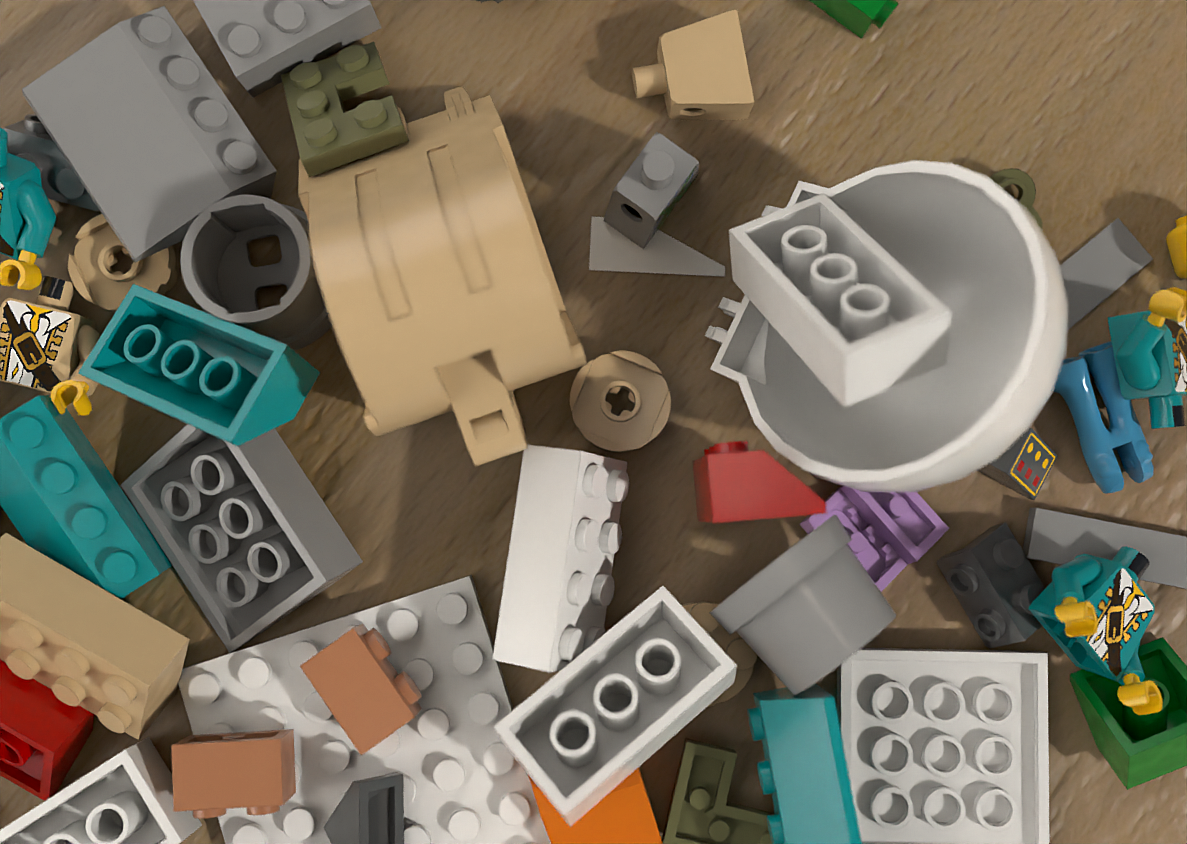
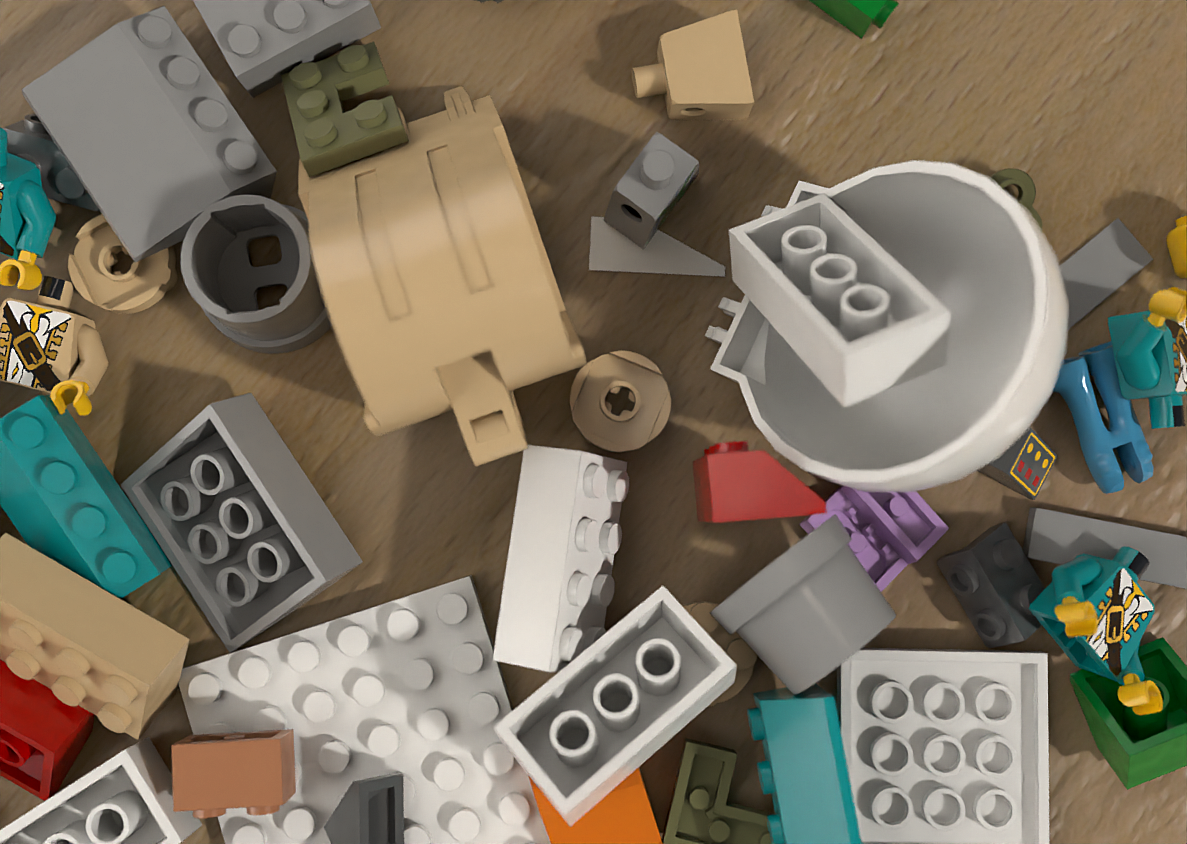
teal slope [78,284,320,446] -> none
nougat brick [300,623,422,756] -> none

